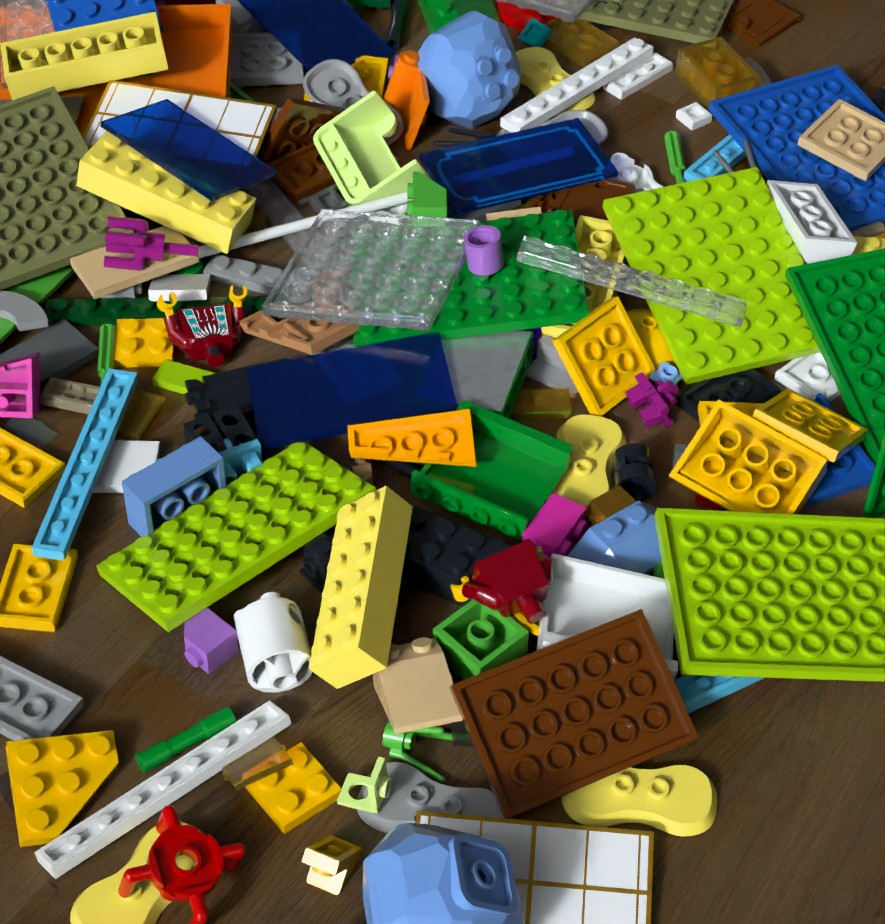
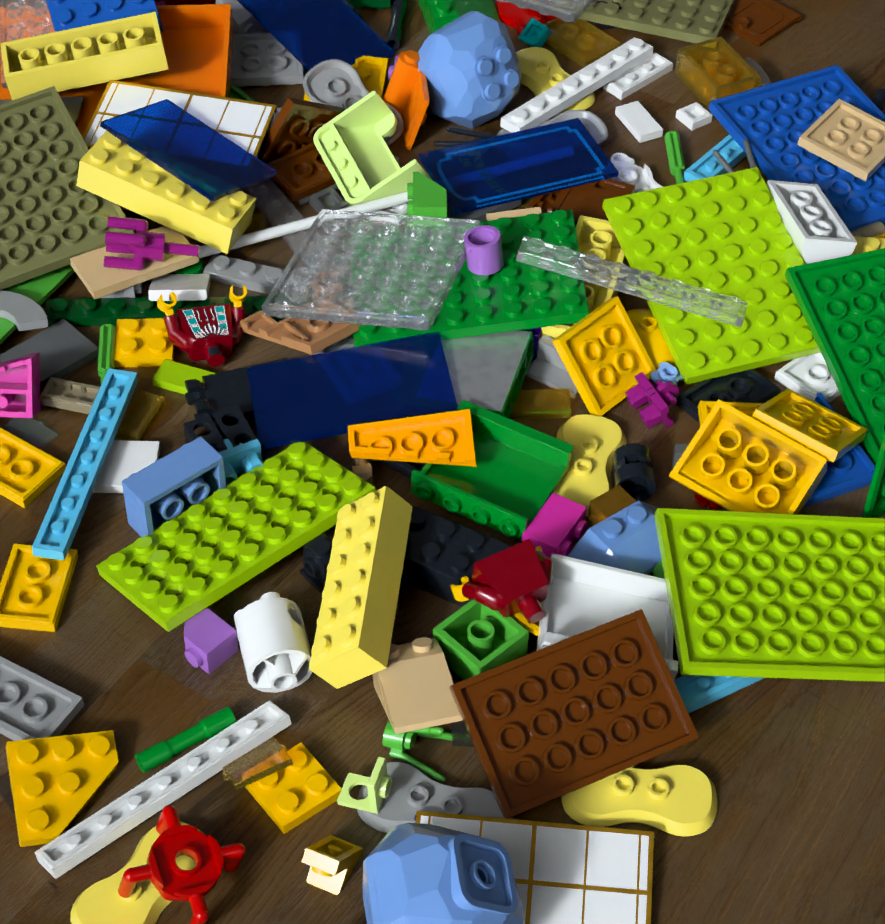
none -> white tile [615,101,663,143]

